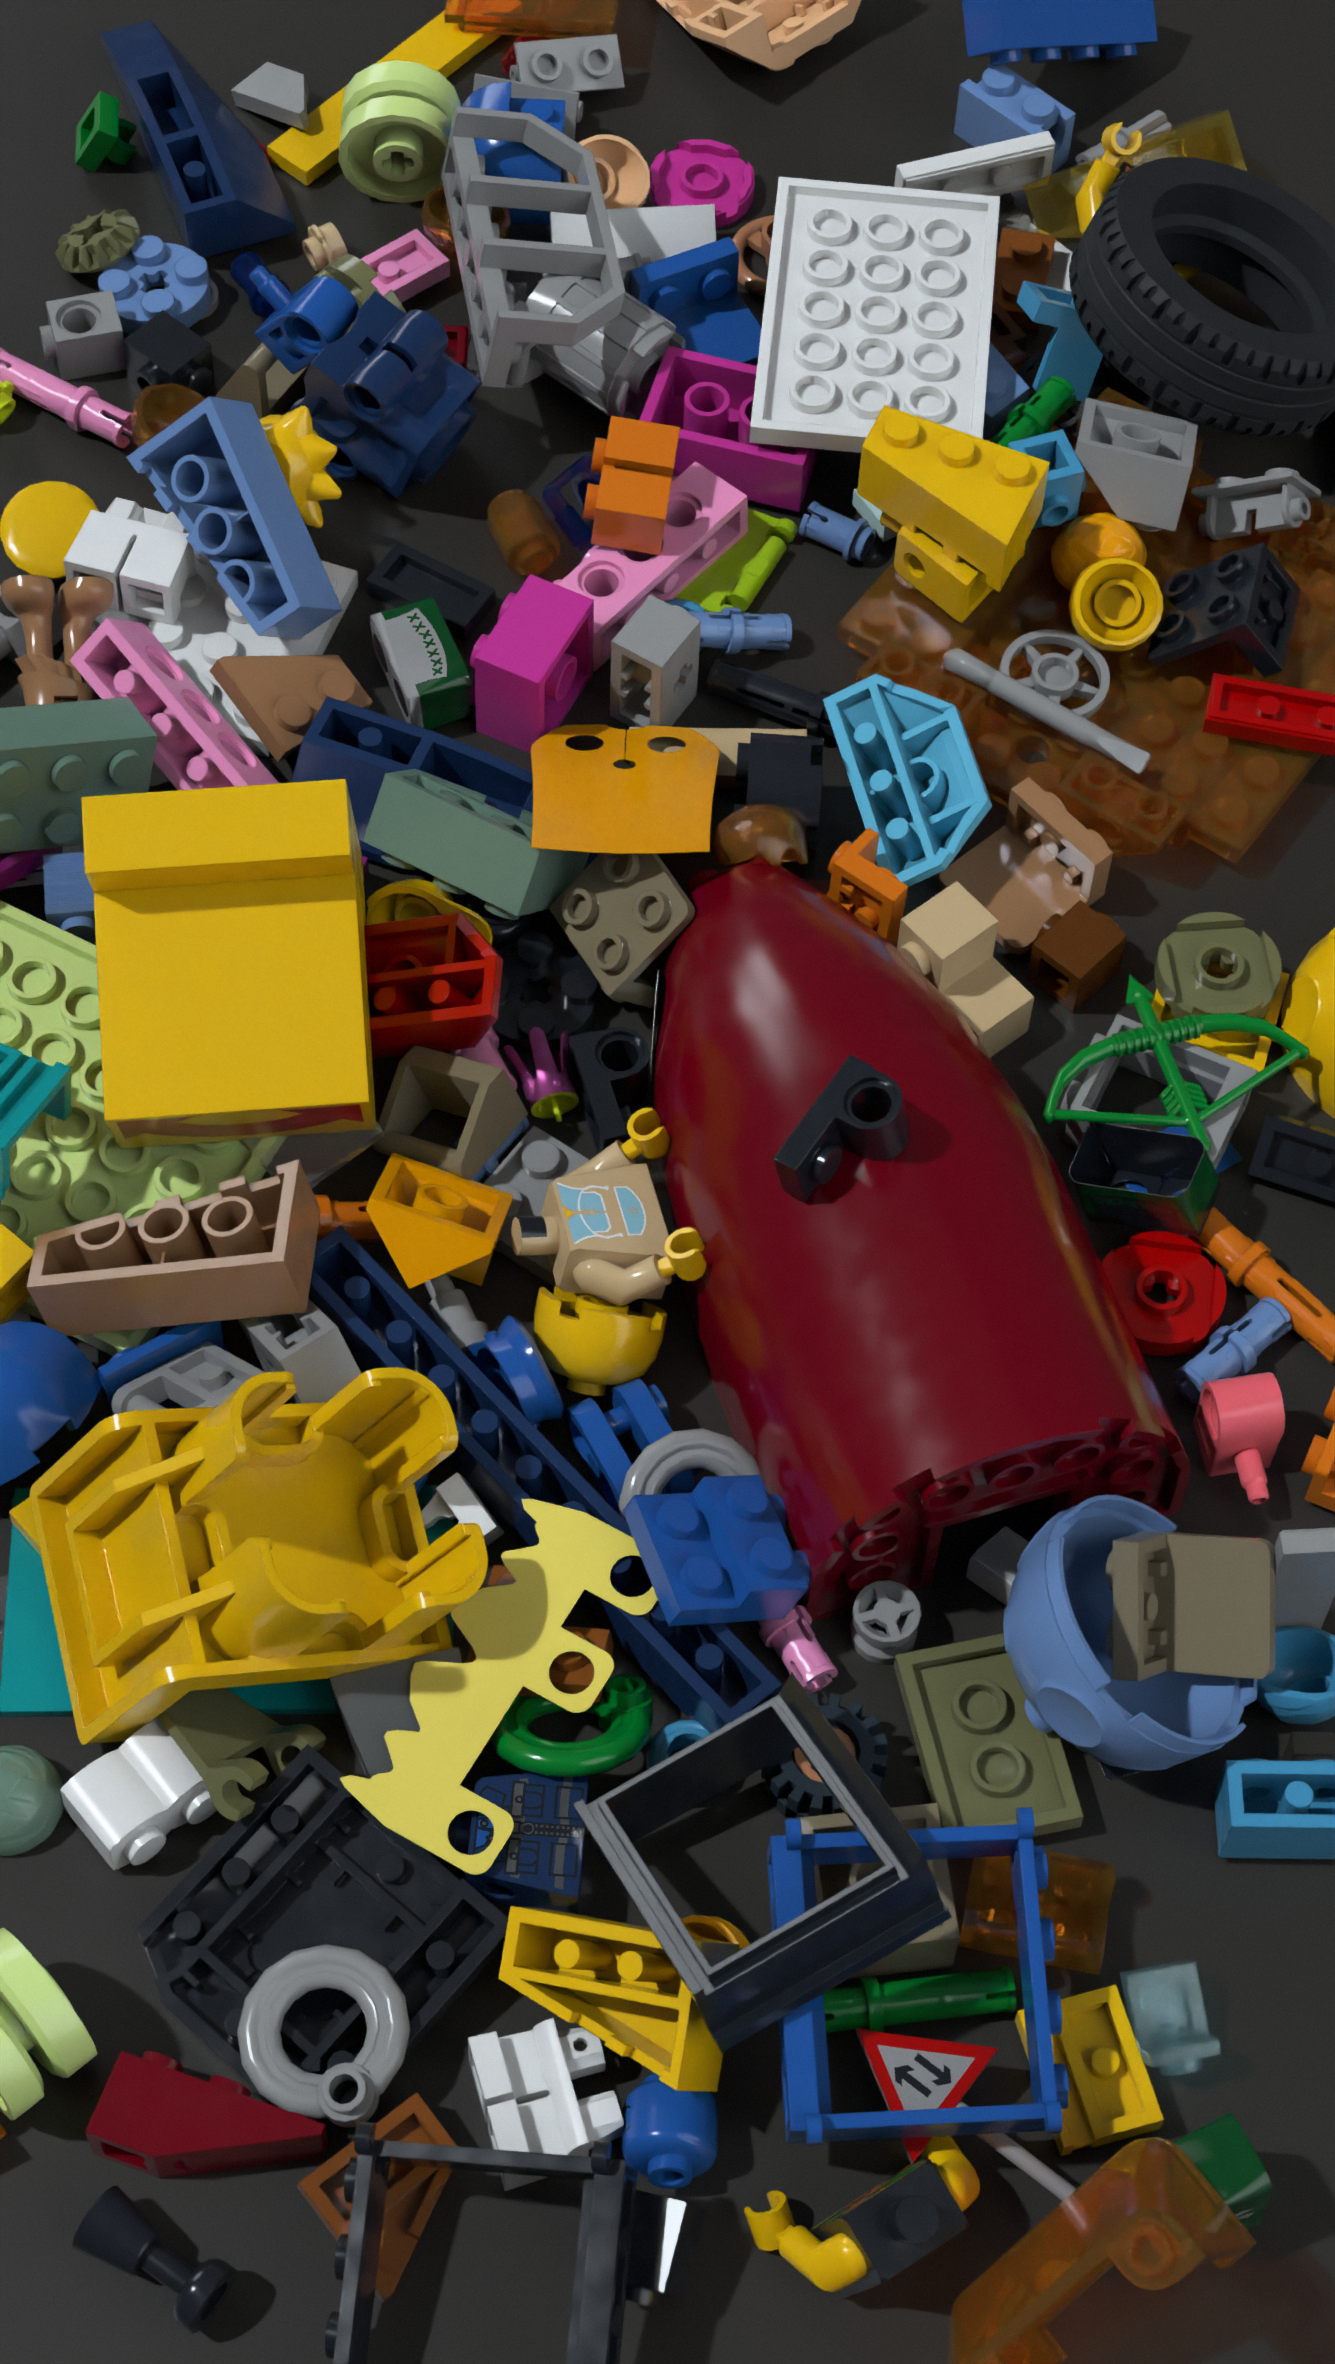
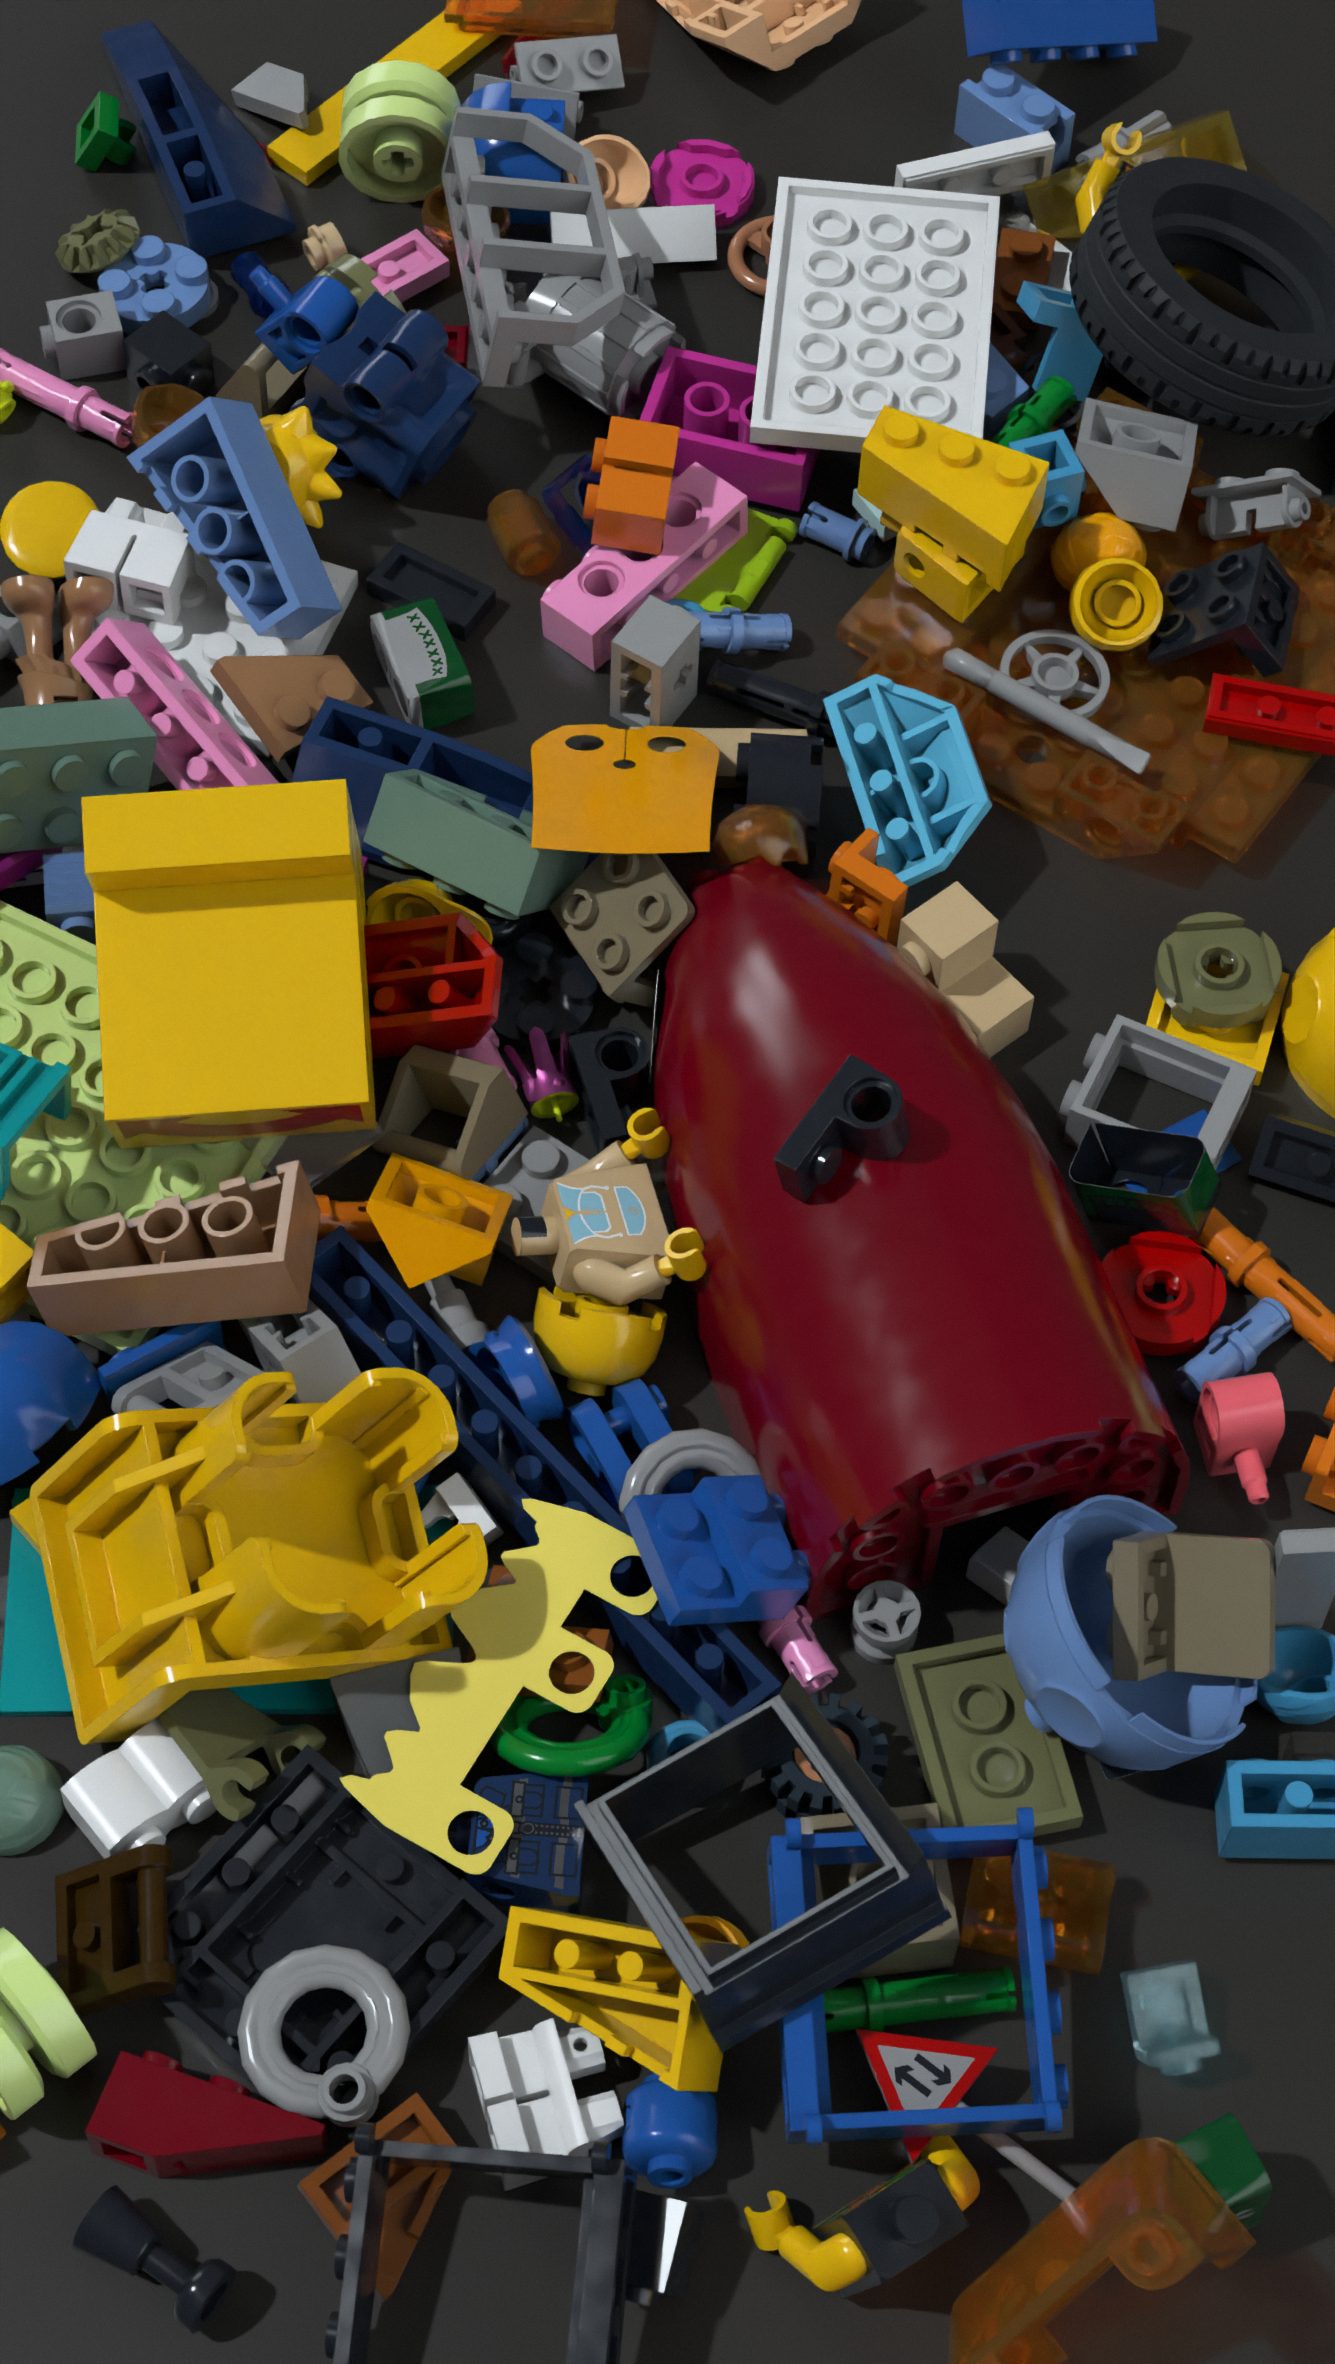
dark pink brick [470,574,594,754] -> none
blue bracket [629,237,761,366] -> none
medium nougat bracket [939,777,1113,955] -> none
yellow plate [1015,1984,1164,2156] -> none
reddish brown brick [1026,900,1127,1013] -> none
green piece [1042,975,1310,1153] -> none
none -> dark brown plate [55,1844,177,2018]

